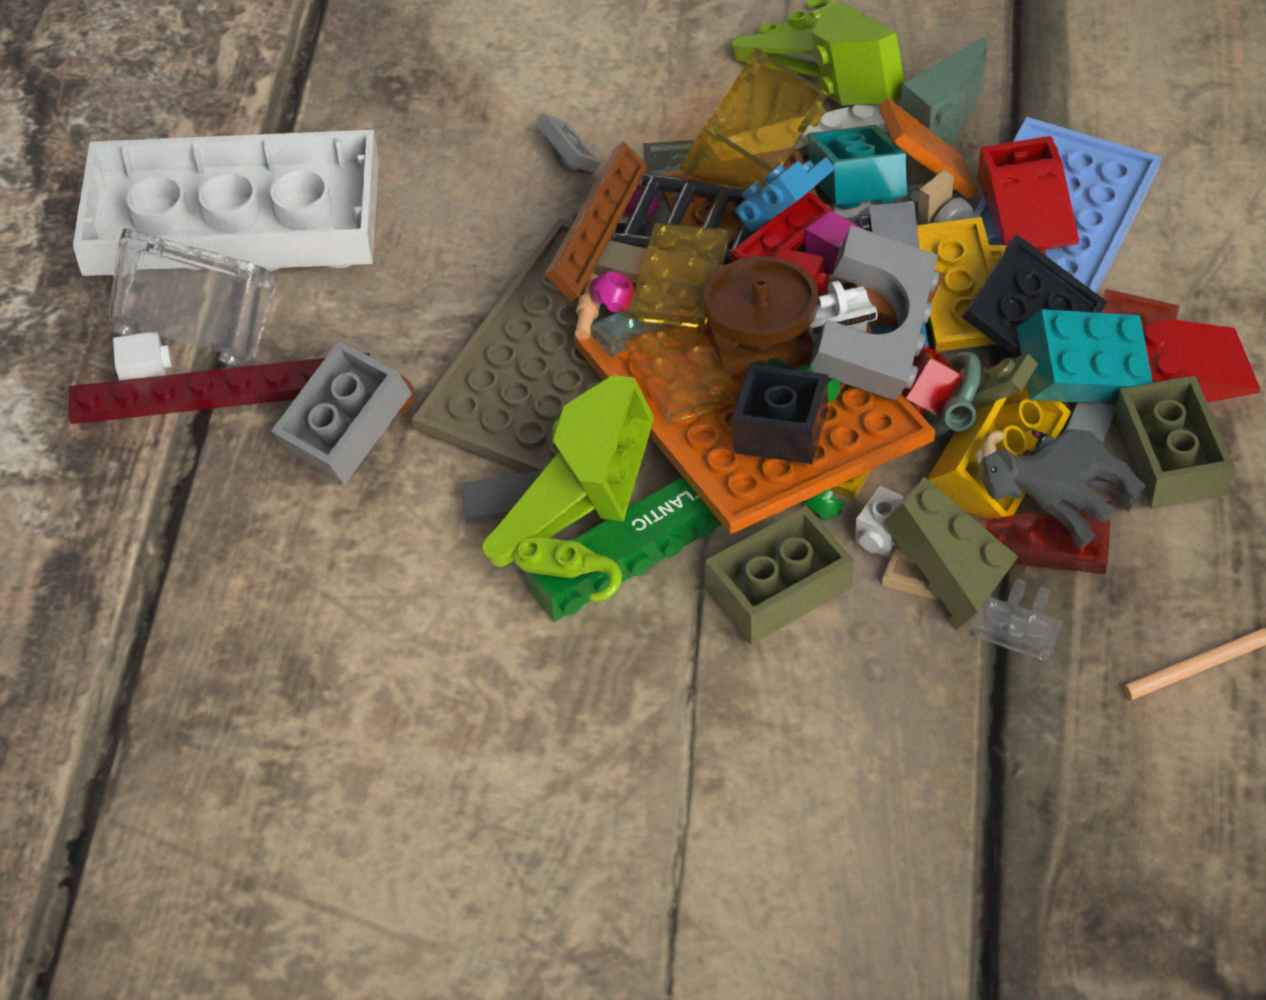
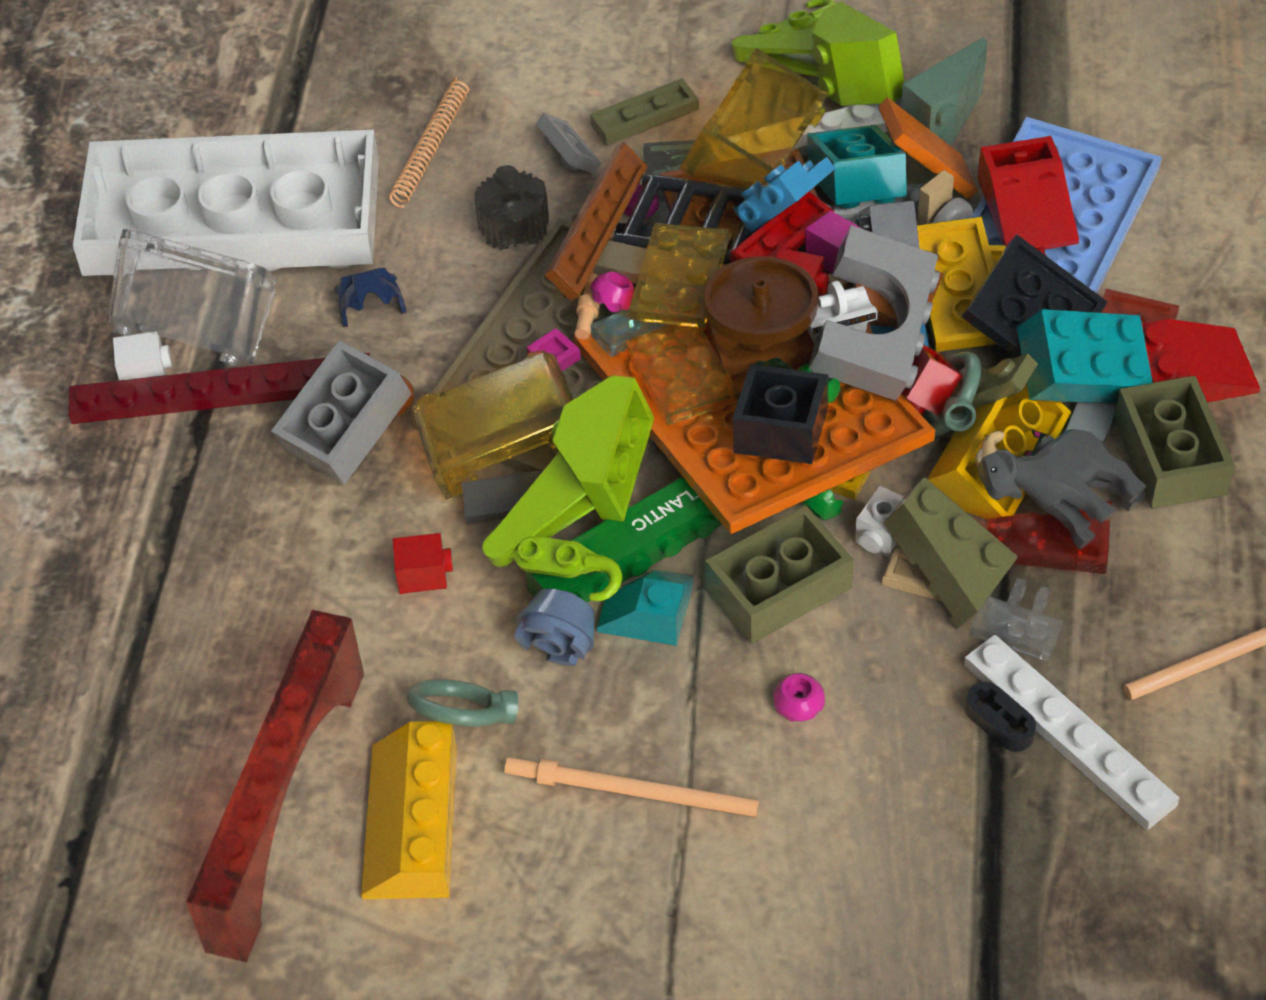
none -> clear red arch [186,610,364,963]
none -> dark blue helmet [334,268,406,327]
none -> yellow slope [361,721,457,899]
none -> light nougat piece [389,77,469,208]
none -> red brick [393,533,453,594]
none -> sand green piece [407,679,518,727]
none -> clear yellow windscreen [411,350,574,500]
none -> clear smoke brick [474,165,549,251]
none -> light nougat bar [504,757,759,818]
none -> sand blue cone [514,589,594,666]
none -> dark pink plate [526,328,581,379]
none -> olive plate [590,78,699,145]
none -> teal slope [597,569,694,646]
none -> dark pink plate [773,673,825,722]
none -> white plate [964,635,1179,831]
none -> black beam [965,682,1036,752]

